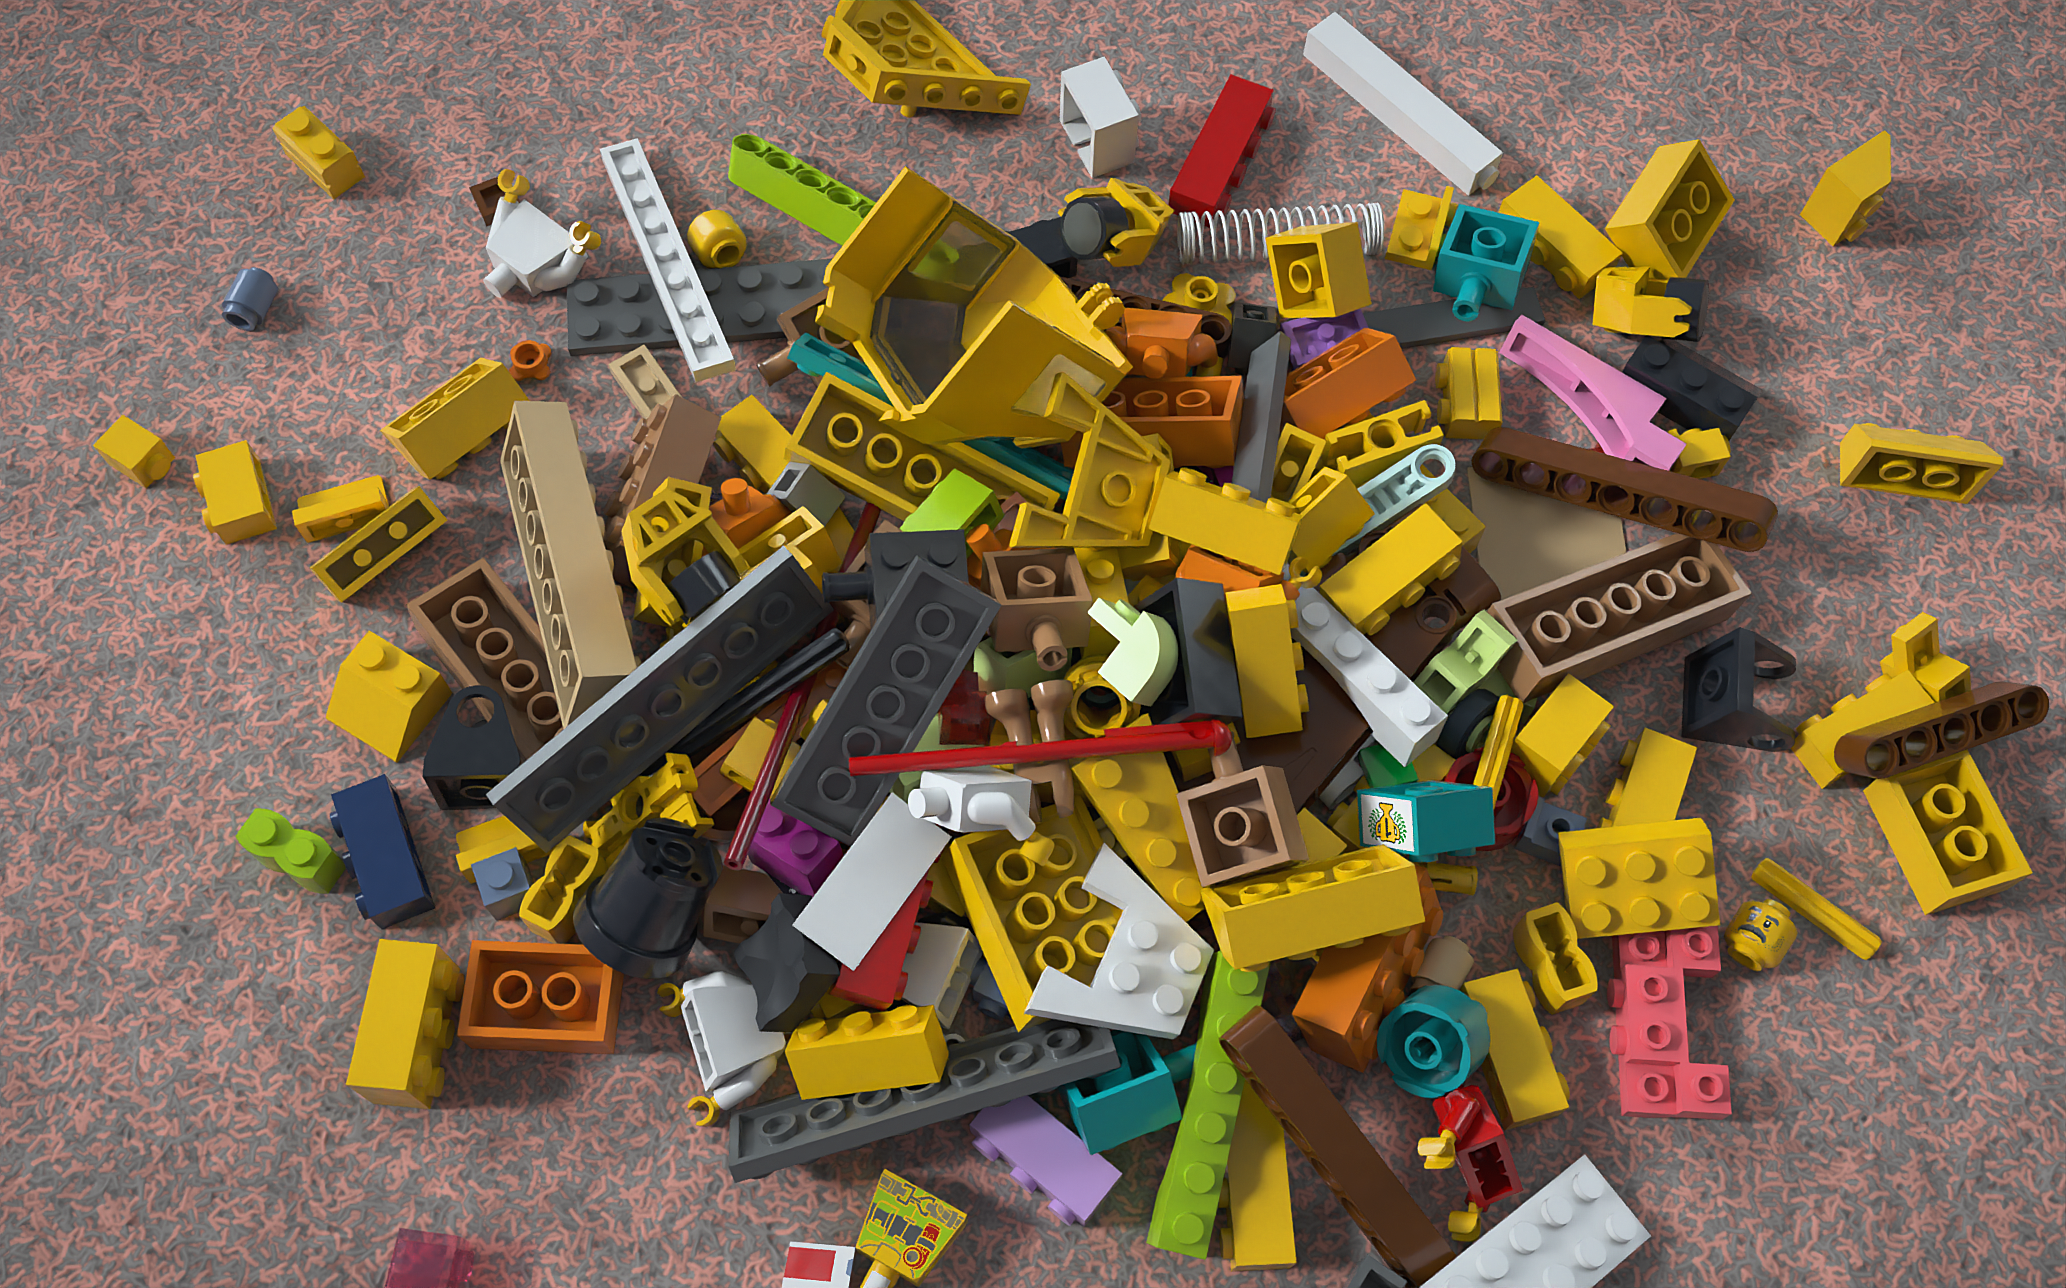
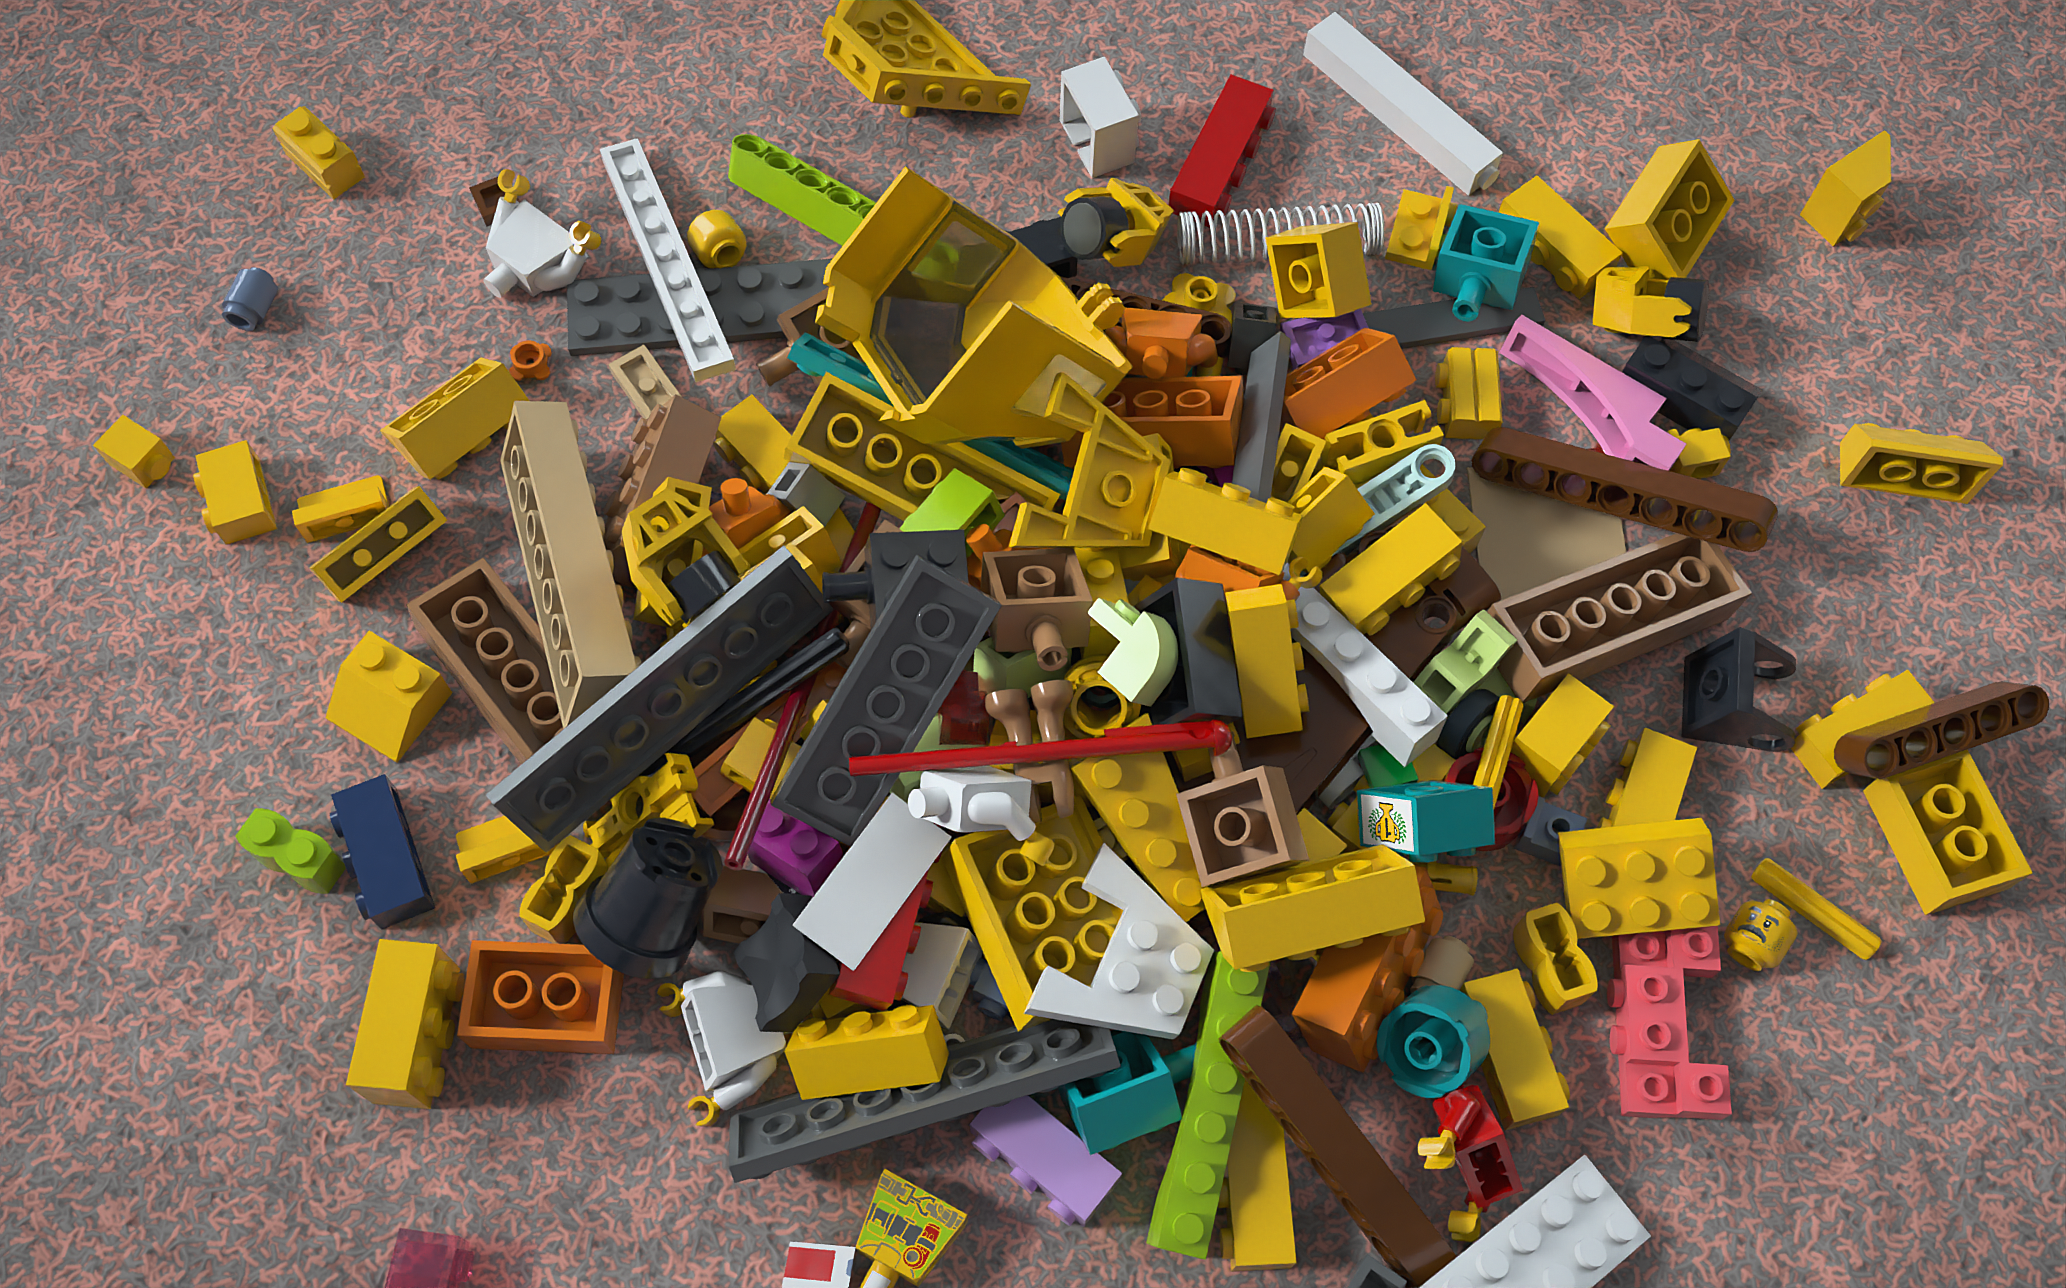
black hose [422,685,522,810] -> none
sand blue brick [471,847,534,921] -> none
yellow brick [1880,612,1971,703] -> none

